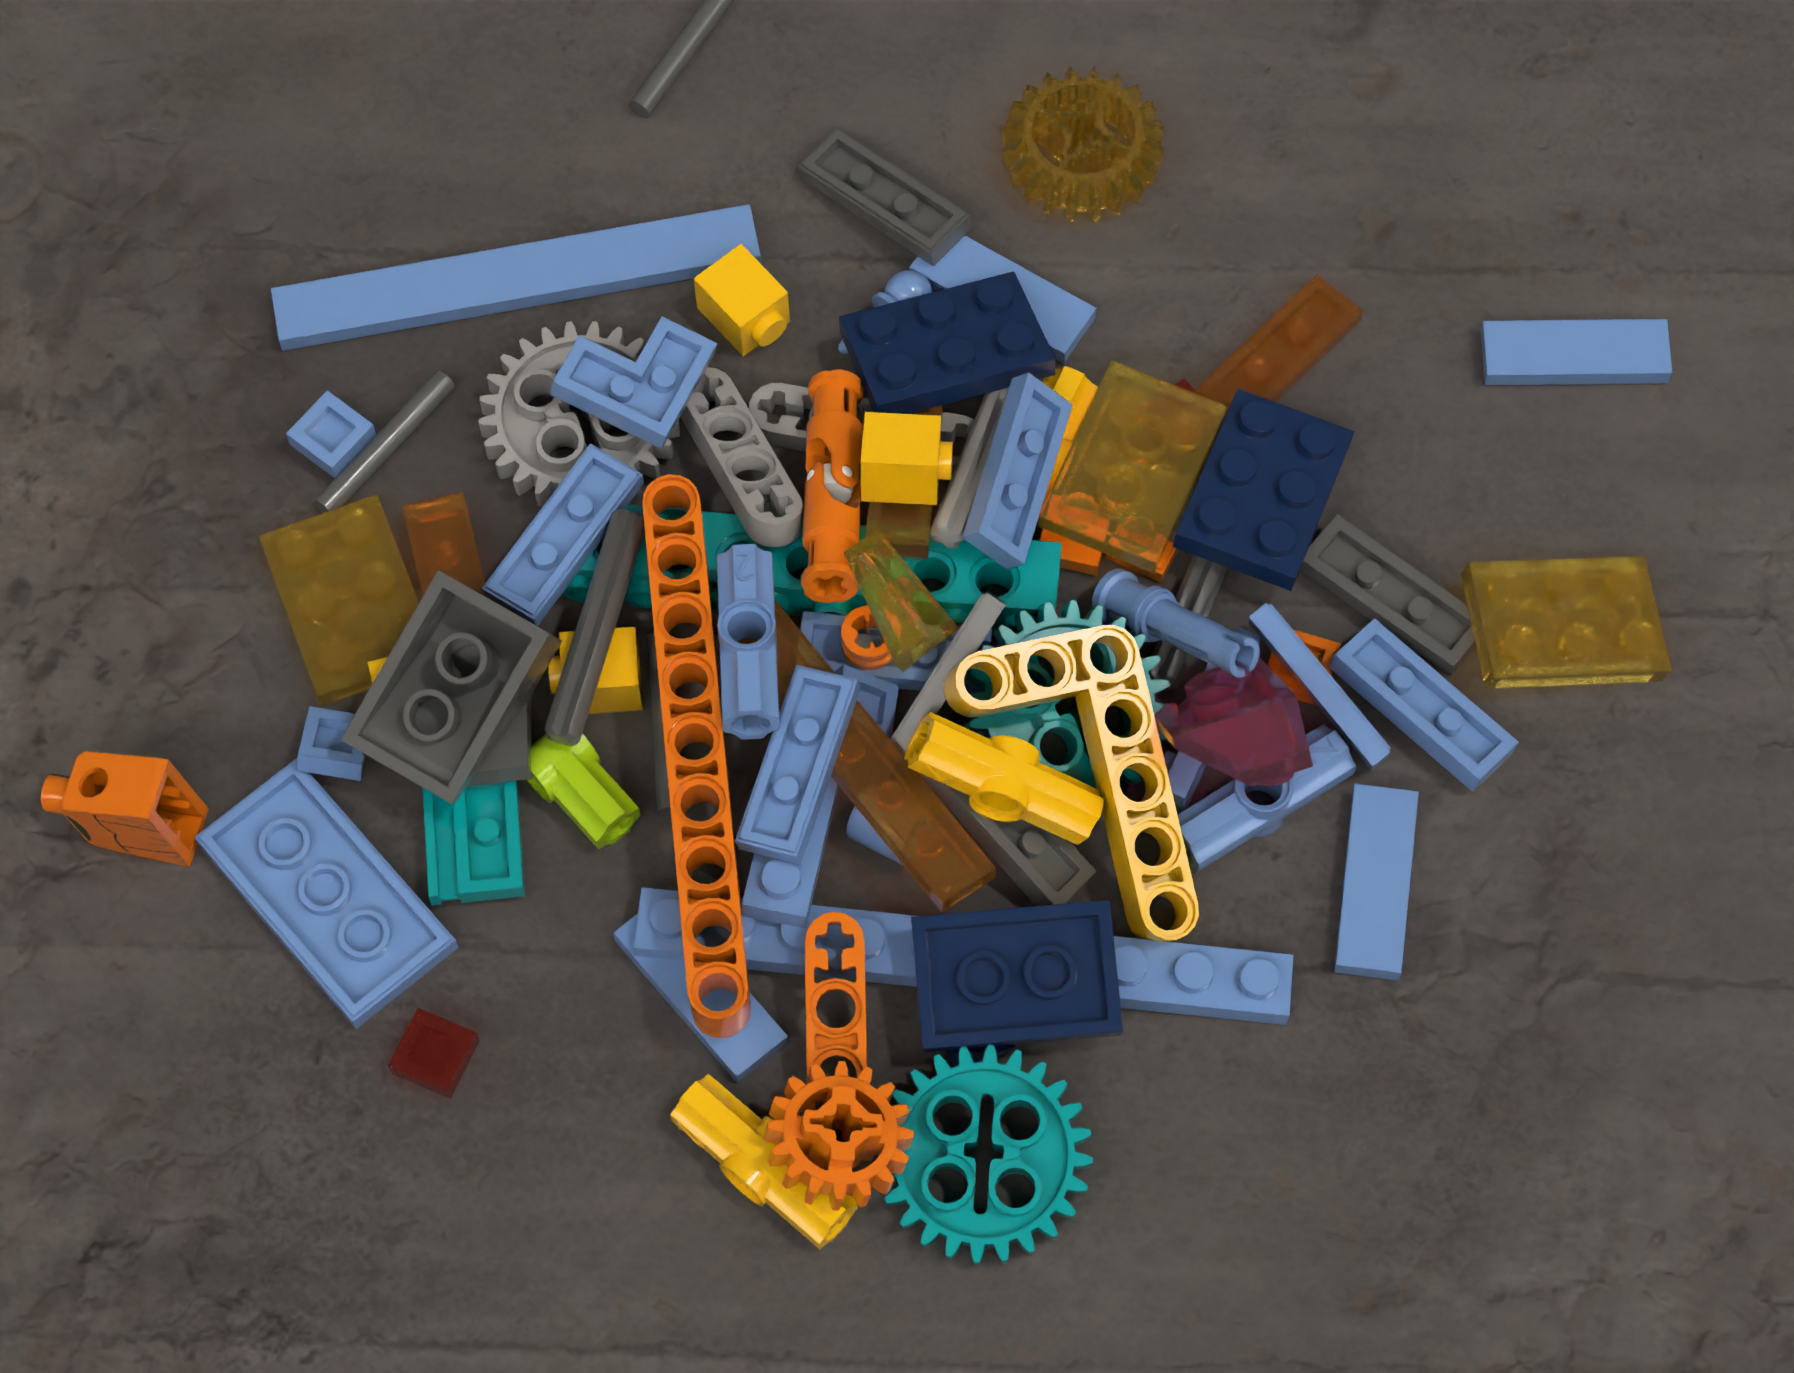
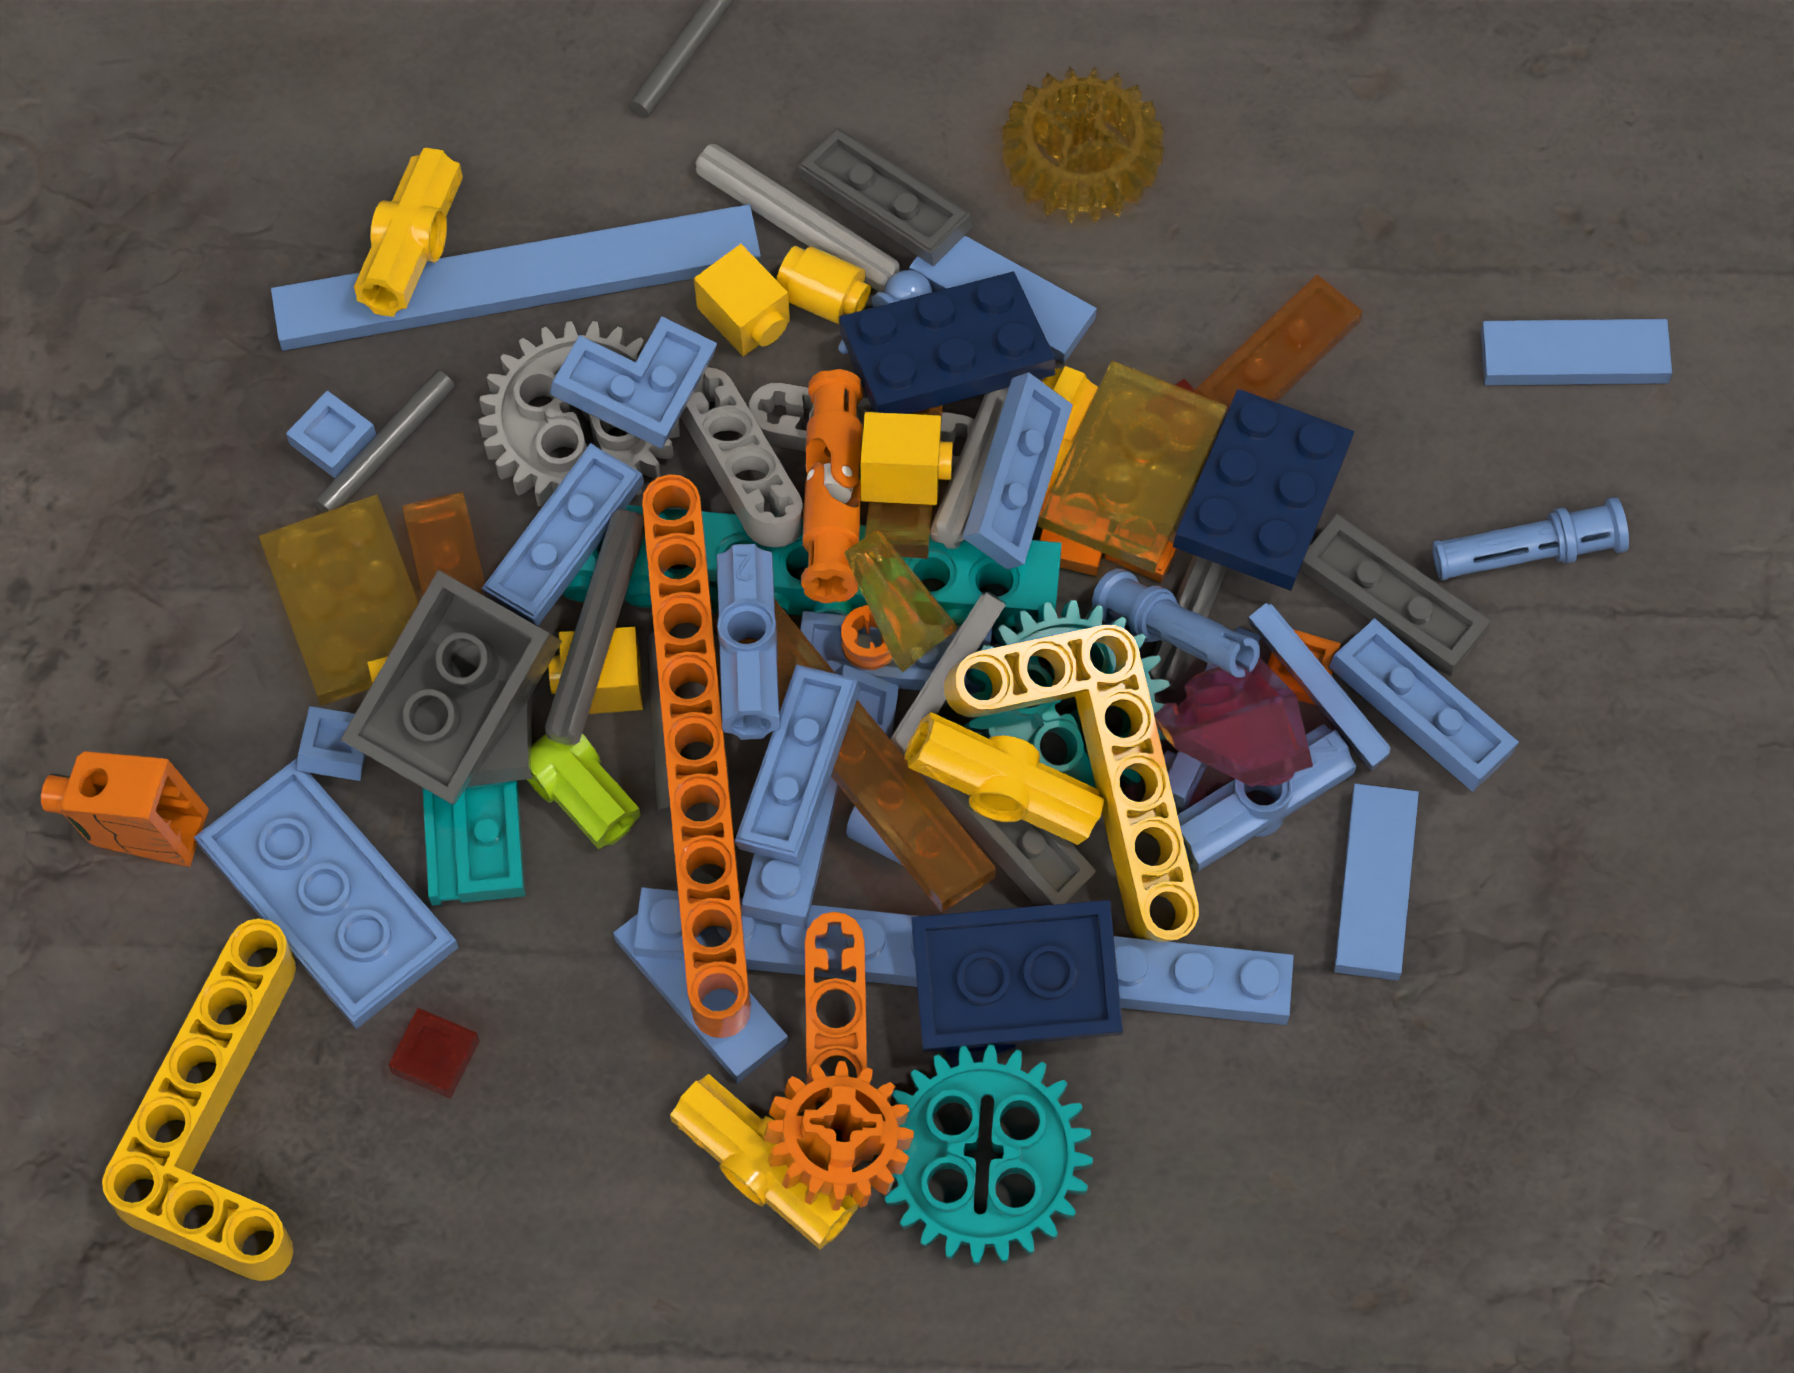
clear yellow plate [1460,556,1672,689] -> none
none -> yellow beam [102,918,296,1281]
none -> yellow piece [354,148,463,317]
none -> light grey axle [695,144,900,292]
none -> yellow brick [776,246,871,325]
none -> medium blue pin [1432,496,1629,581]

